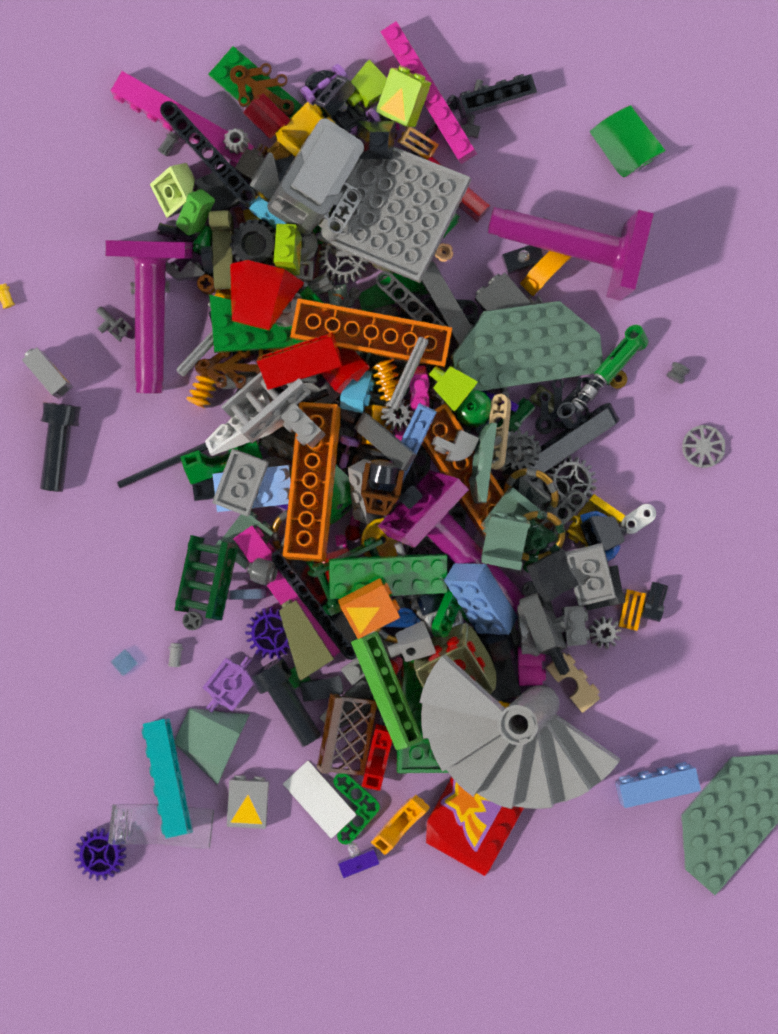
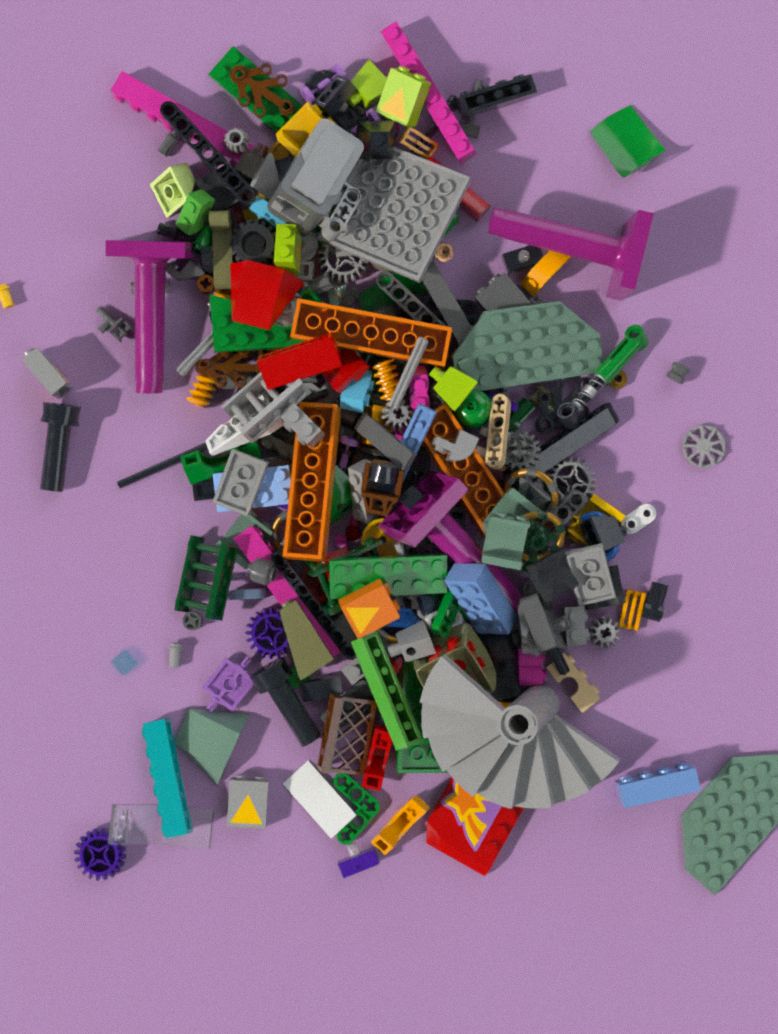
dark red panel [243,93,291,138] -> none
sand green slope [469,423,497,504] -> none

